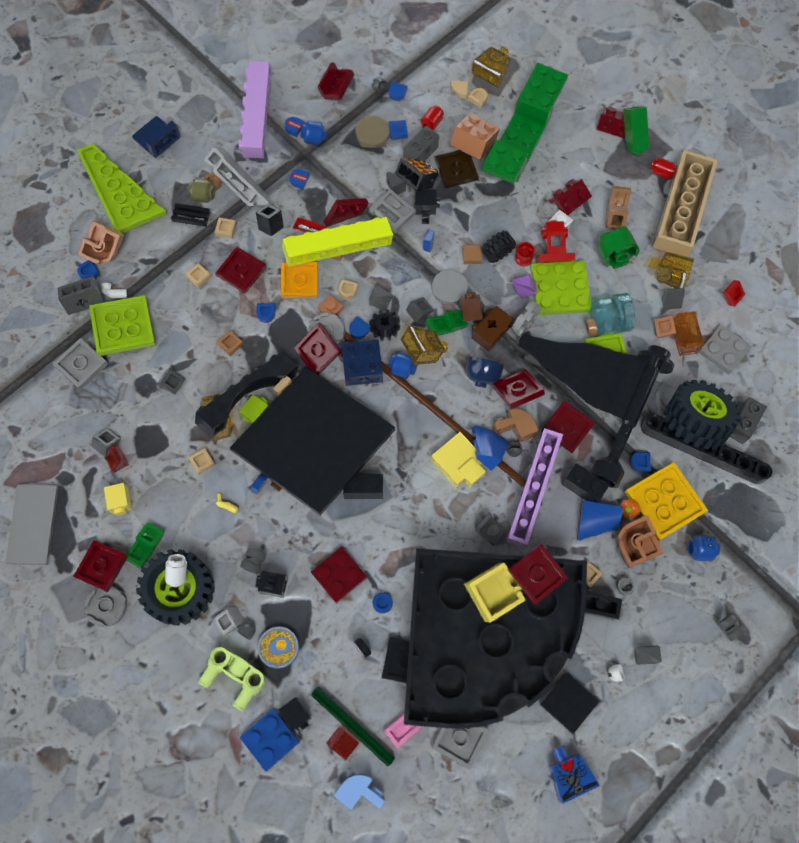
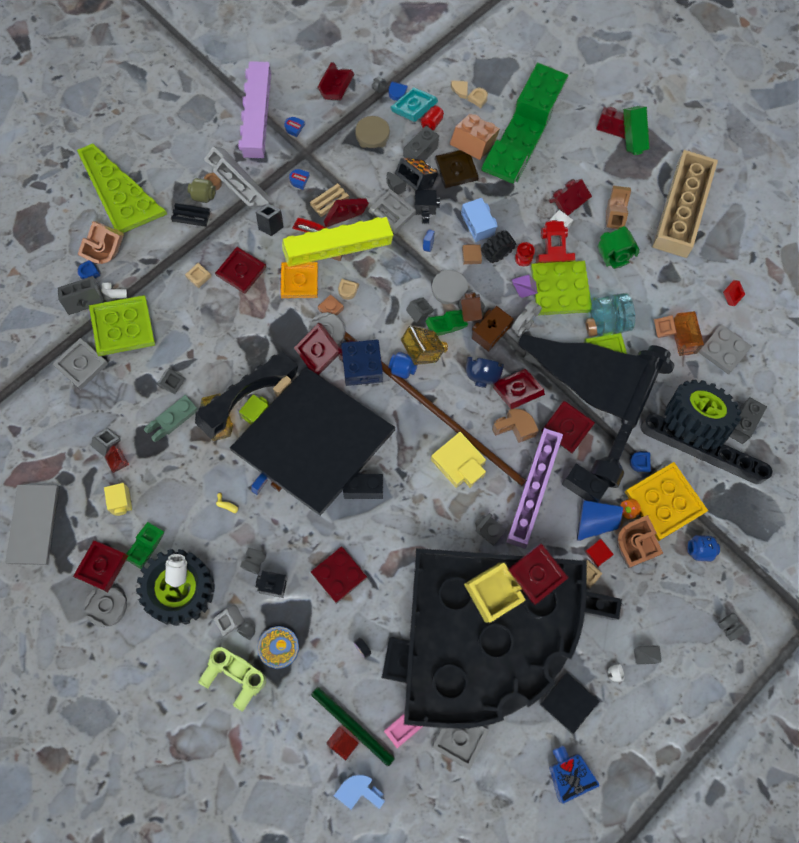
dark blue bracket [132,116,180,158] -> none
tan tile [188,448,215,475] -> none
tan tile [214,217,237,239] -> none
medium nougat tile [216,330,244,356] -> none
blue plate [239,709,300,772] -> none
blue tile [256,303,276,323] -> none
black brick [278,697,311,733] -> none
blue head [301,121,327,145] -> none
blue tile [349,316,371,339] -> none
dark grey slope [369,285,393,311] -> none
black gear [369,309,401,341] -> none
blue tile [373,593,393,614] -> none
blue plate [389,120,408,140] -> none
clear yellow torso [471,46,510,88] -> none
blue slope [471,426,509,471] -> none
dark grey hinge [506,441,522,457] -> none
light grey hinge [617,578,635,596] -> none
clear yellow torso [648,252,694,288] -> none
red brick [650,157,678,179] -> none
dark grey slope [662,288,685,309] -> none
none -> sand green hinge [144,395,198,442]
none -> tan tile [310,184,349,217]
none -> teal tile [391,87,438,122]
none -> light blue brick [461,198,497,242]
none -> red tile [585,539,614,568]

